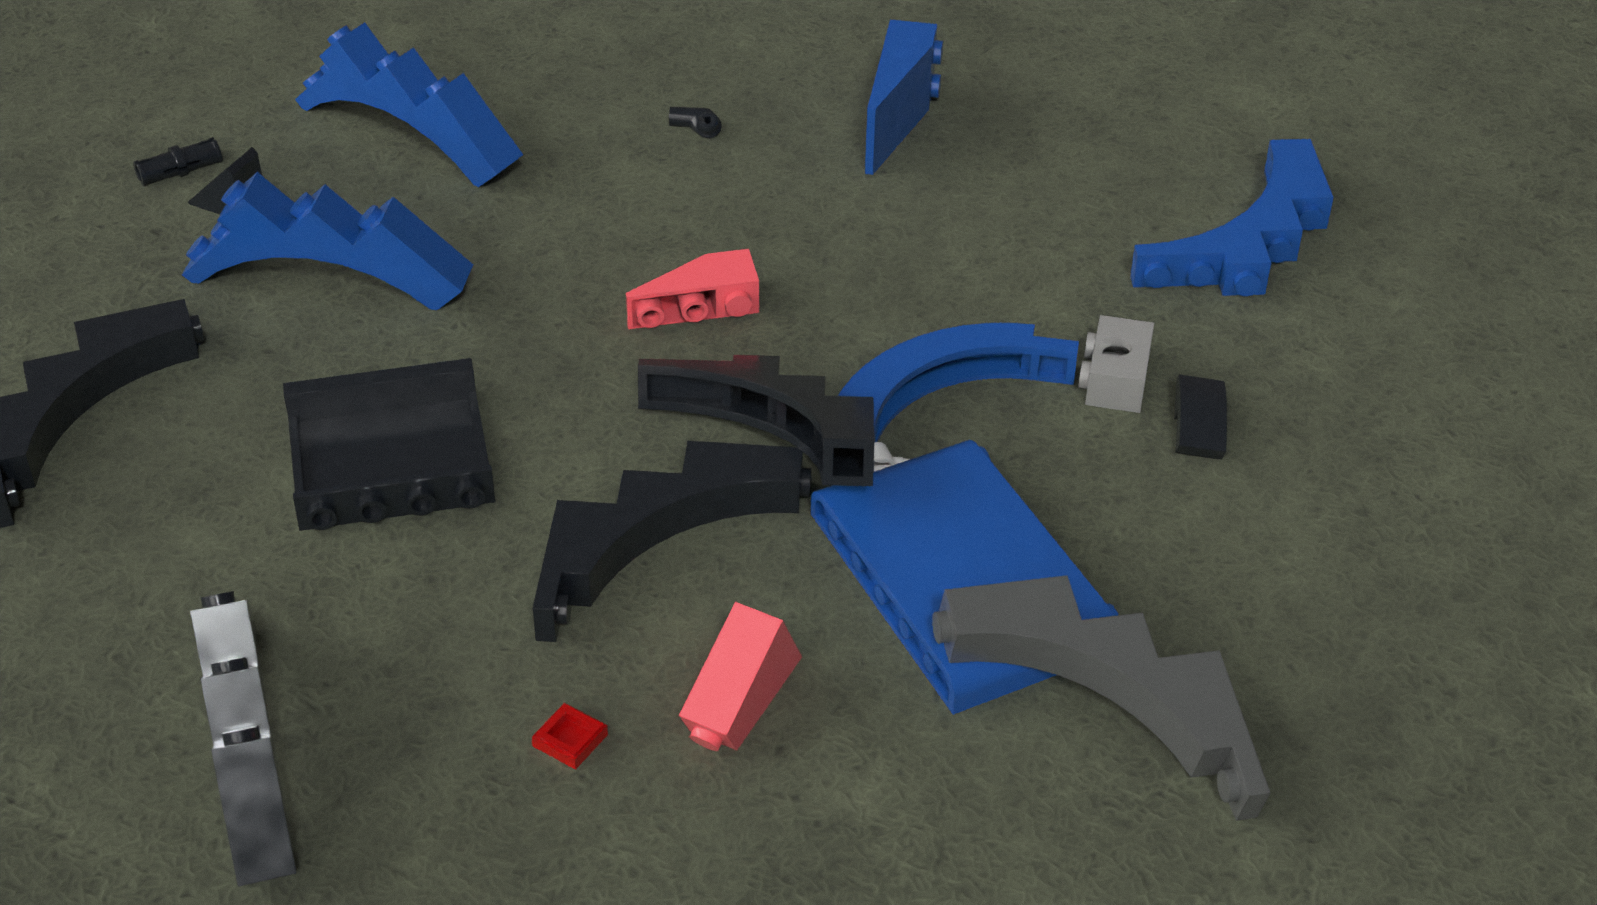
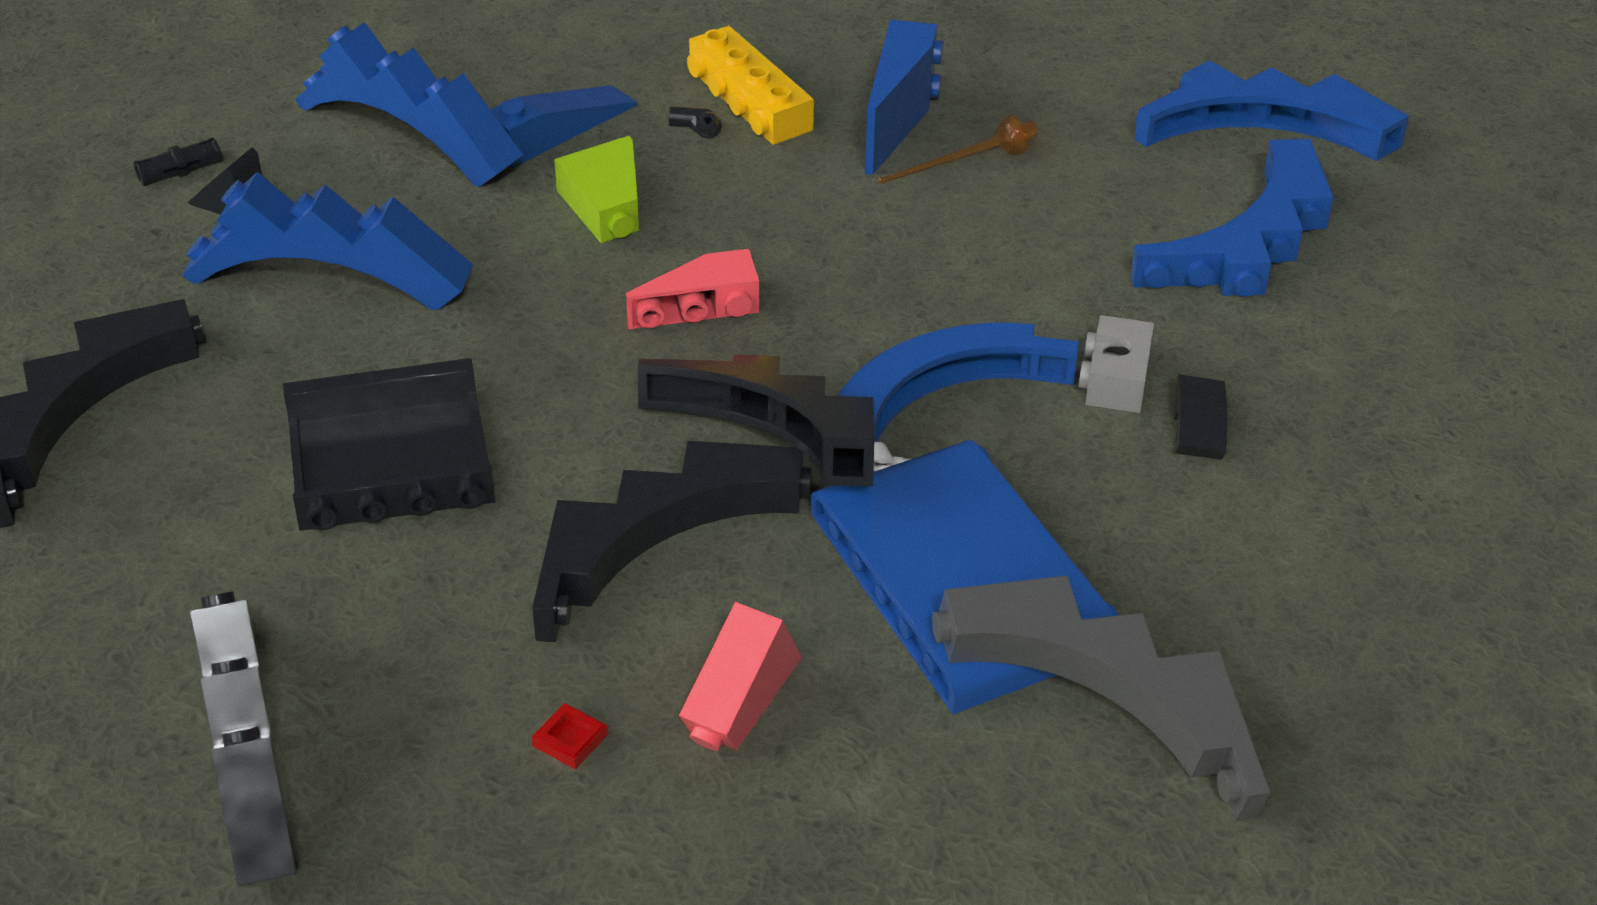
none -> blue wedge [490,85,637,168]
none -> lime slope [554,136,639,243]
none -> yellow brick [687,25,814,145]
none -> clear orange sword [877,115,1038,184]
none -> blue arch [1135,60,1409,161]

